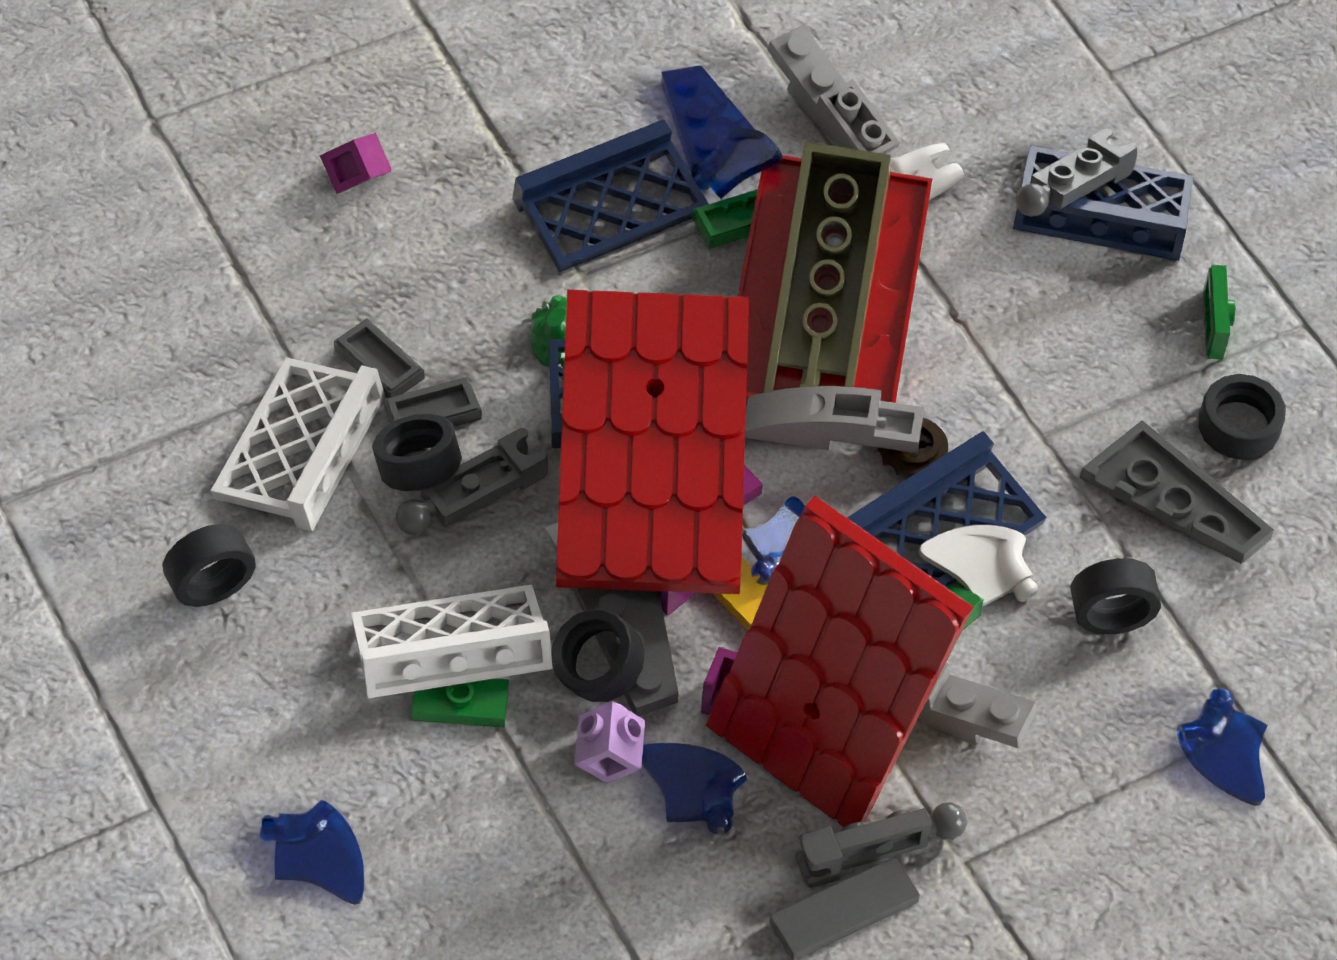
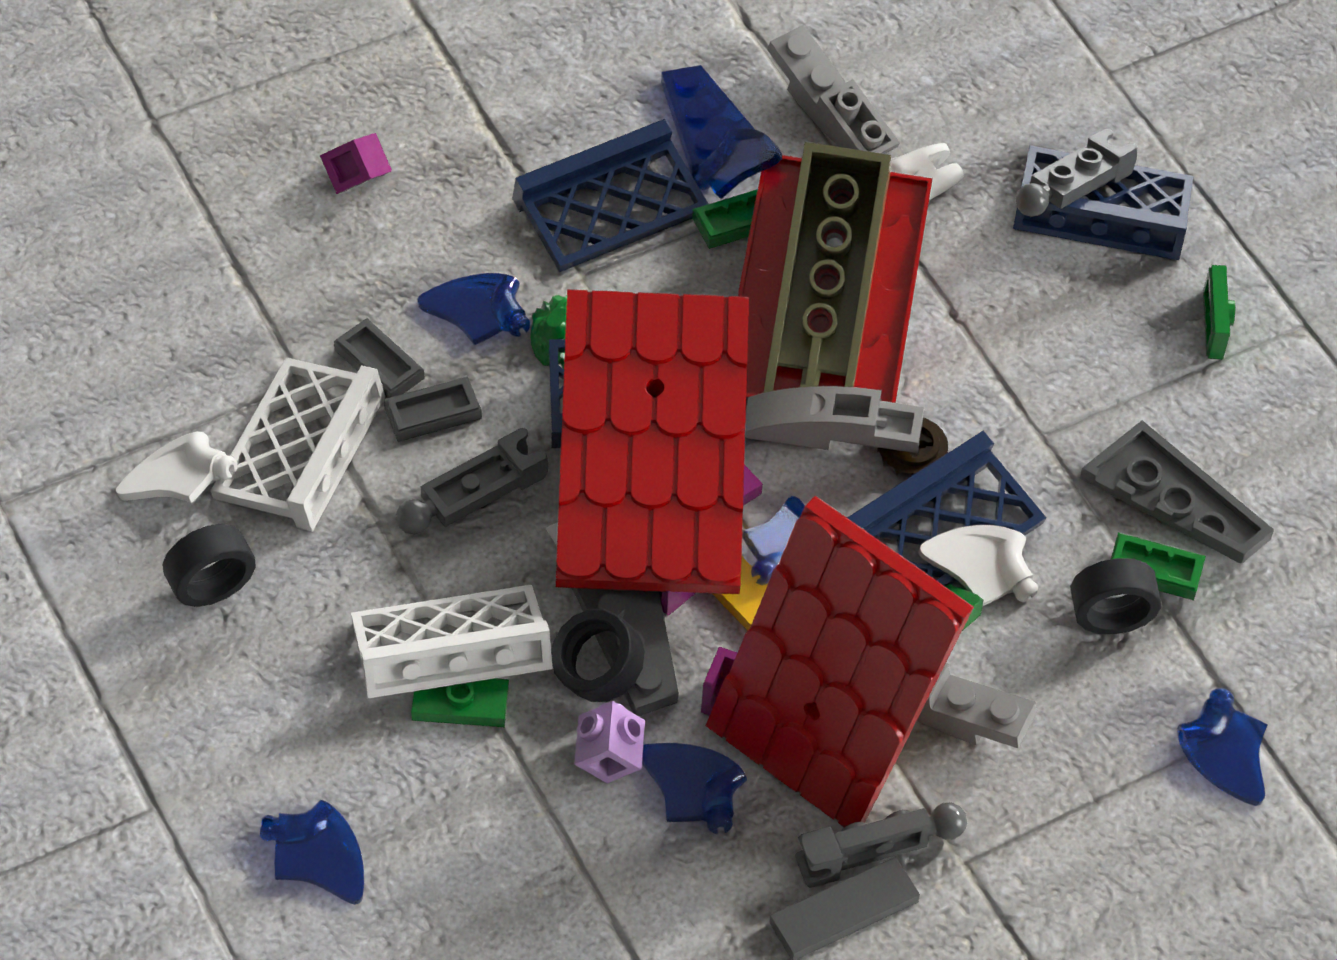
black tyre [372,414,462,491] -> none
black tyre [1198,374,1286,460] -> none
none -> white arm [116,431,237,503]
none -> clear blue arm [417,273,531,345]
none -> green plate [1111,532,1206,601]

